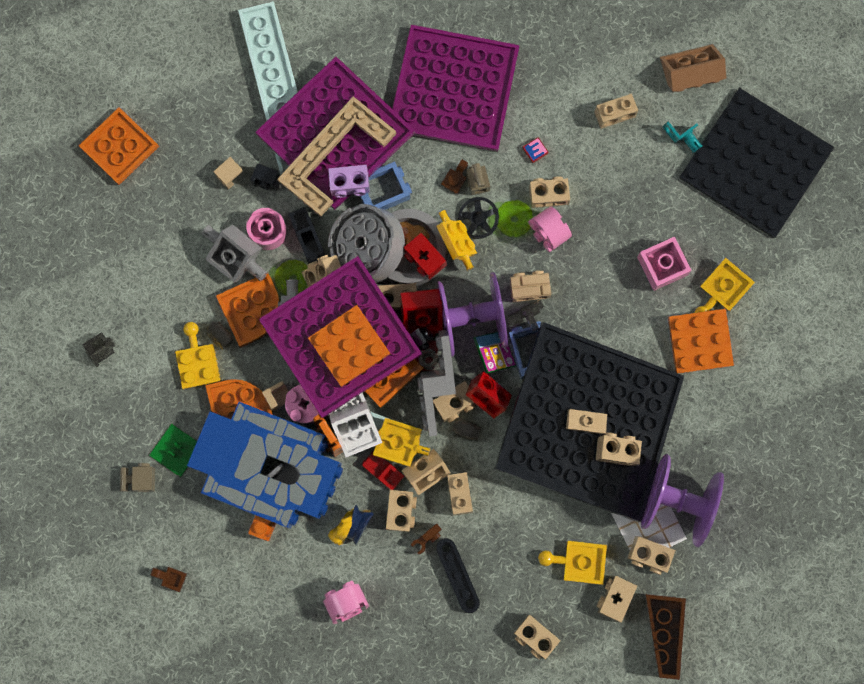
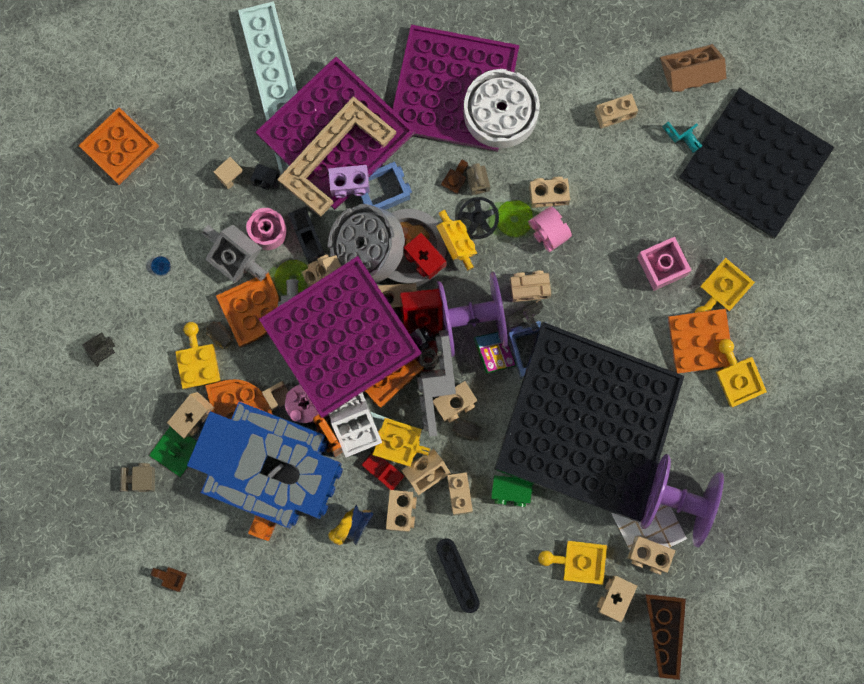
orange plate [308,305,390,387] -> none
bright pink brick [323,581,369,624] -> none
reddish brown plate [411,524,442,555] -> none
red brick [465,371,512,419] -> none
tan brick [514,615,561,660] -> none
tile [522,137,549,163] -> none
tan plate [566,409,607,434] -> none
tan brick [596,433,642,466] -> none
none -> clear blue tile [151,256,171,276]
none -> tan brick [167,392,214,438]
none -> white brick [463,69,540,148]
none -> green brick [491,475,533,508]
none -> yellow plate [716,339,767,407]

